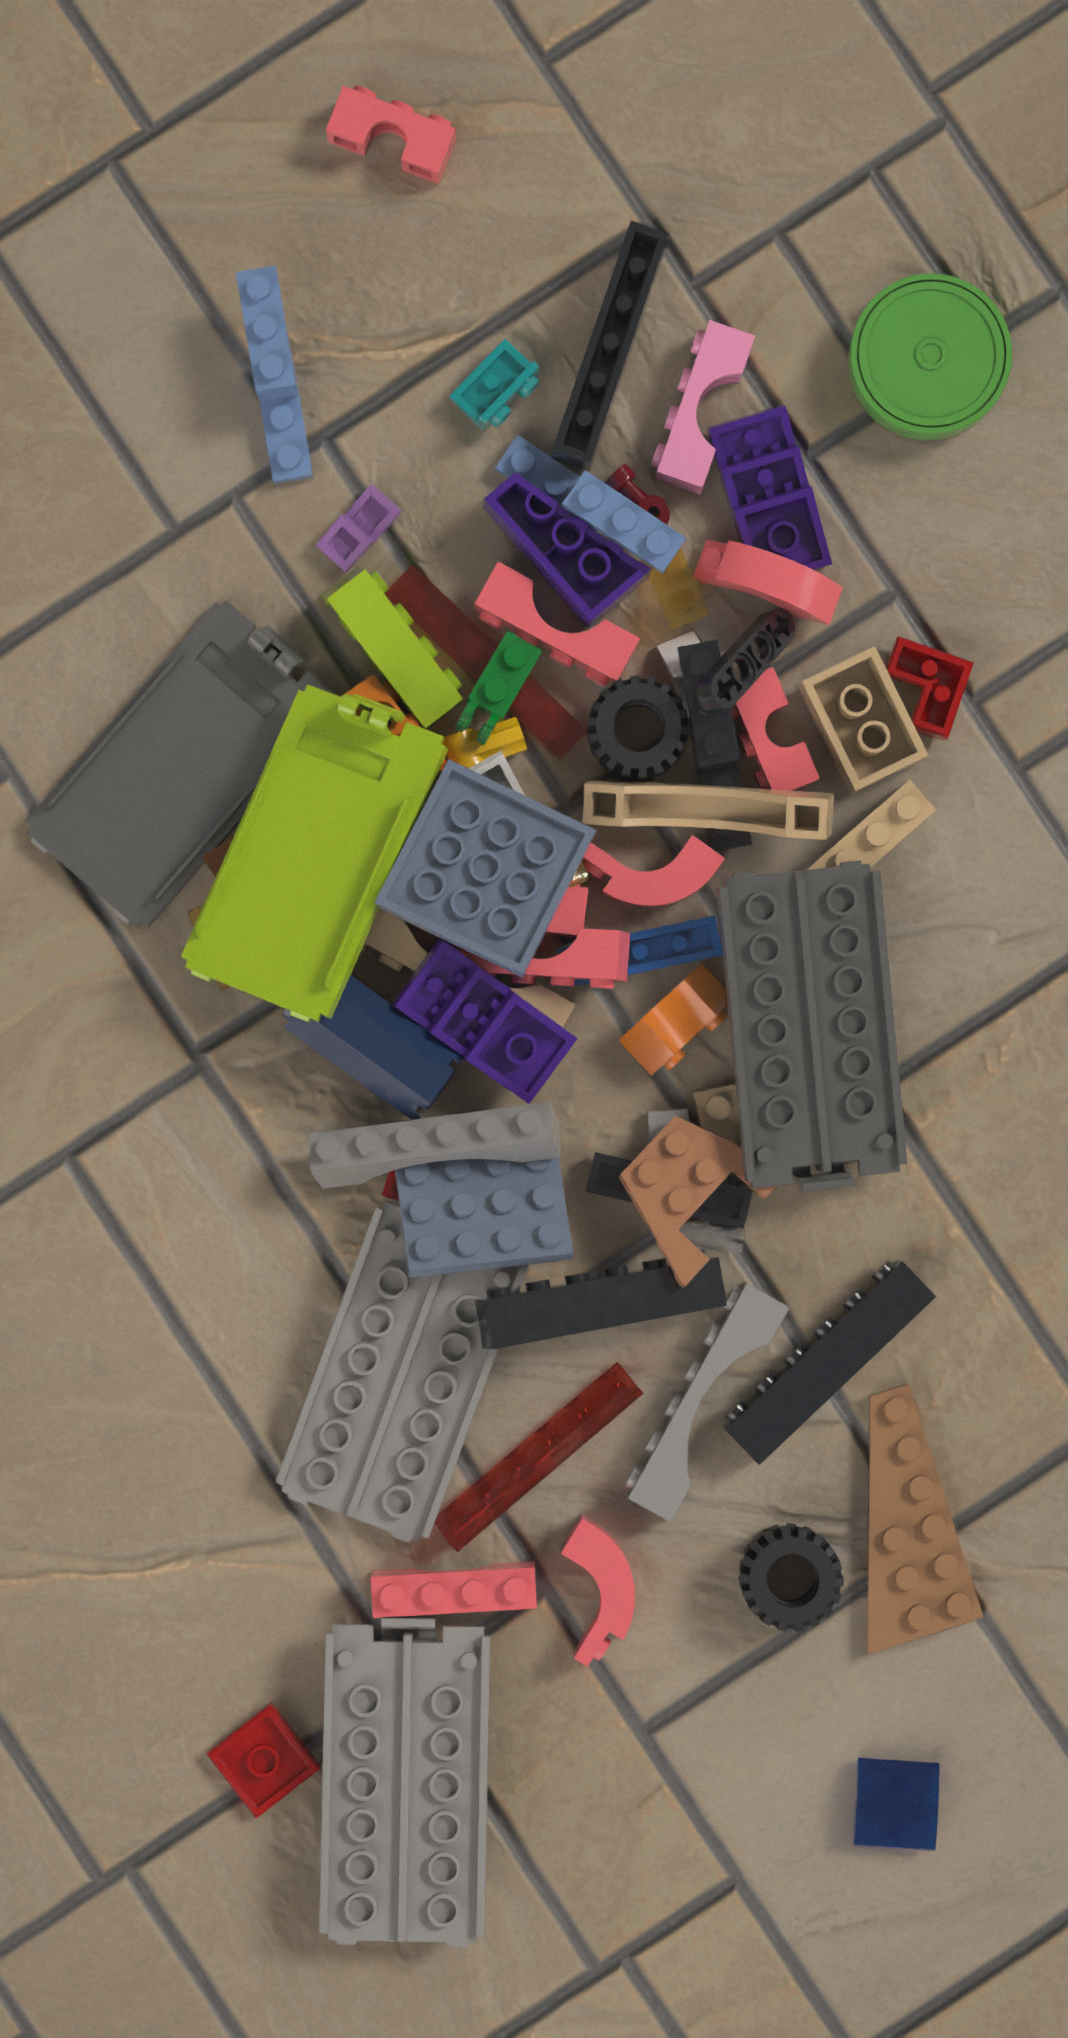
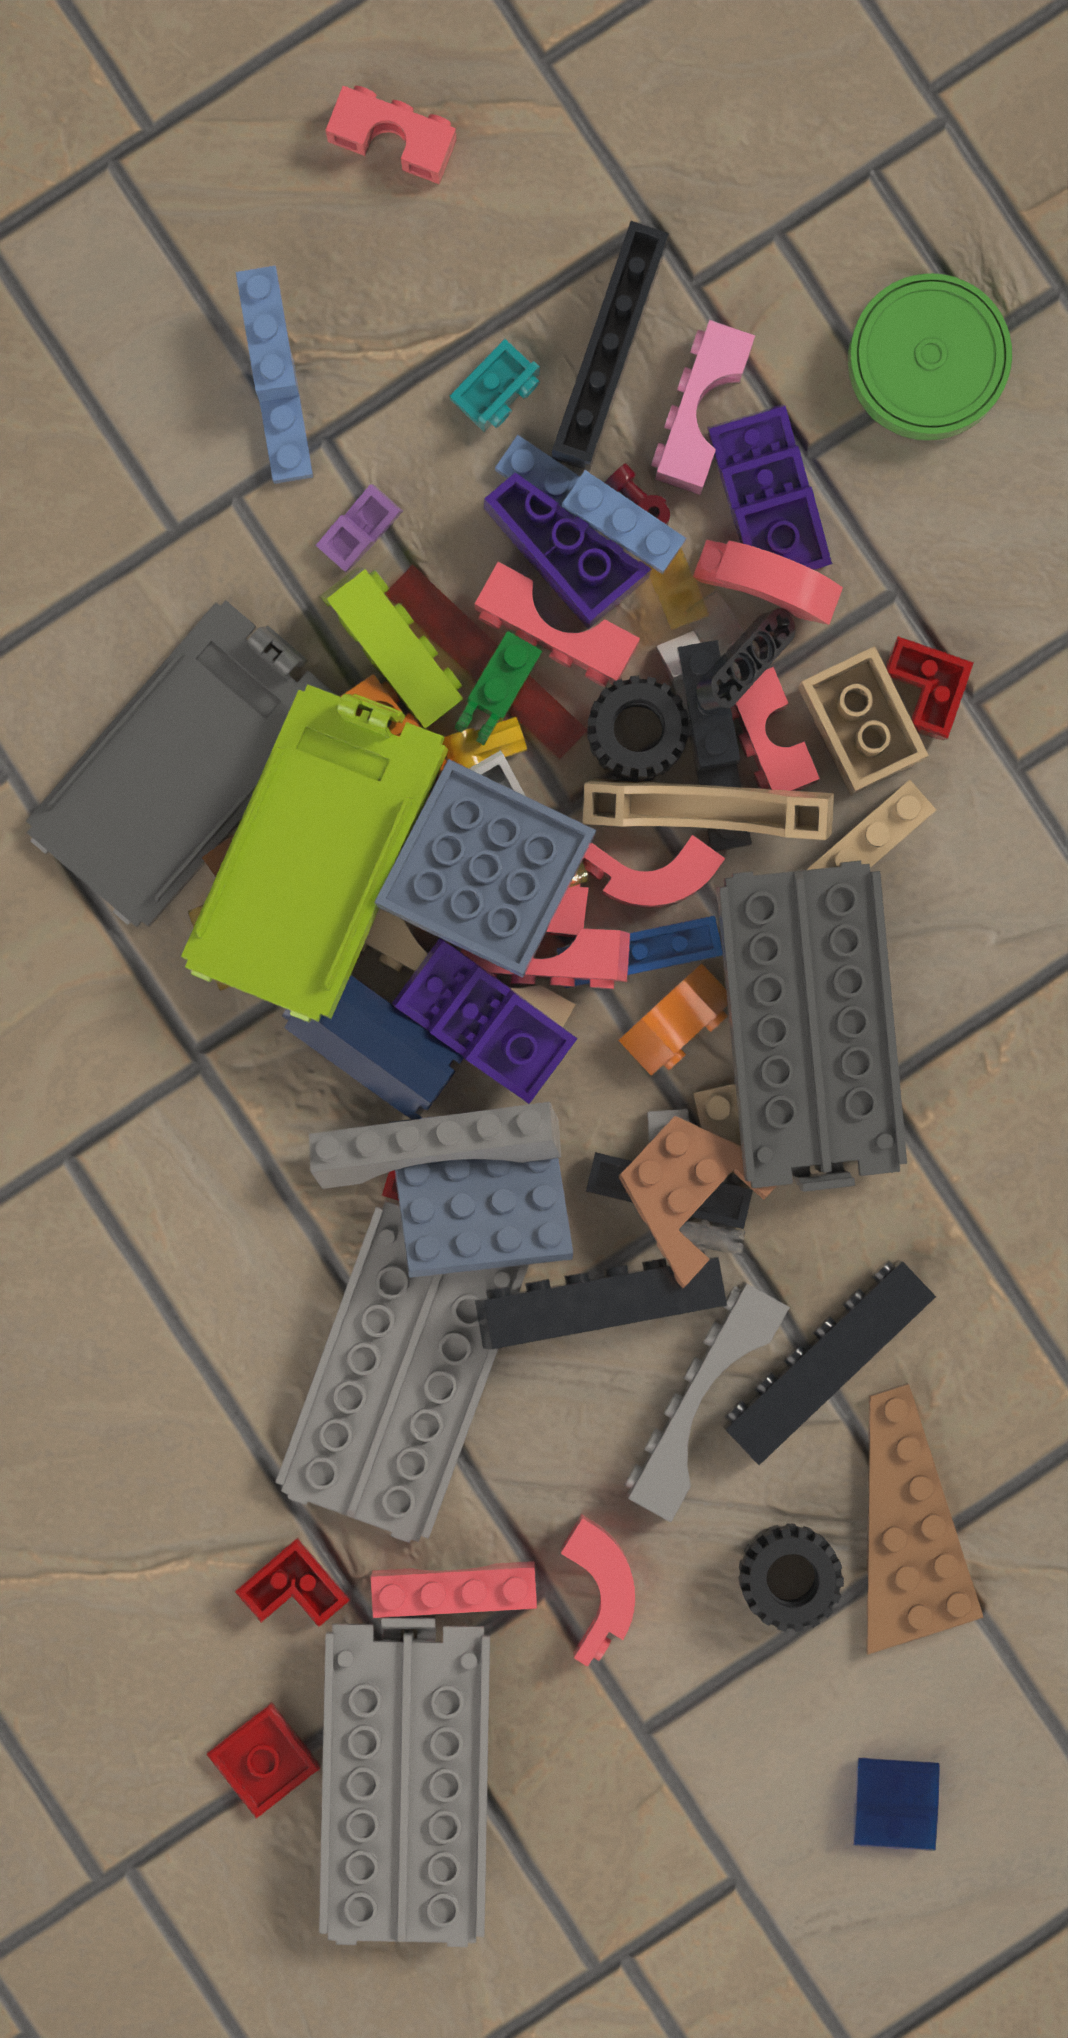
clear red plate [435,1361,644,1552] -> none
none -> red brick [235,1537,350,1627]

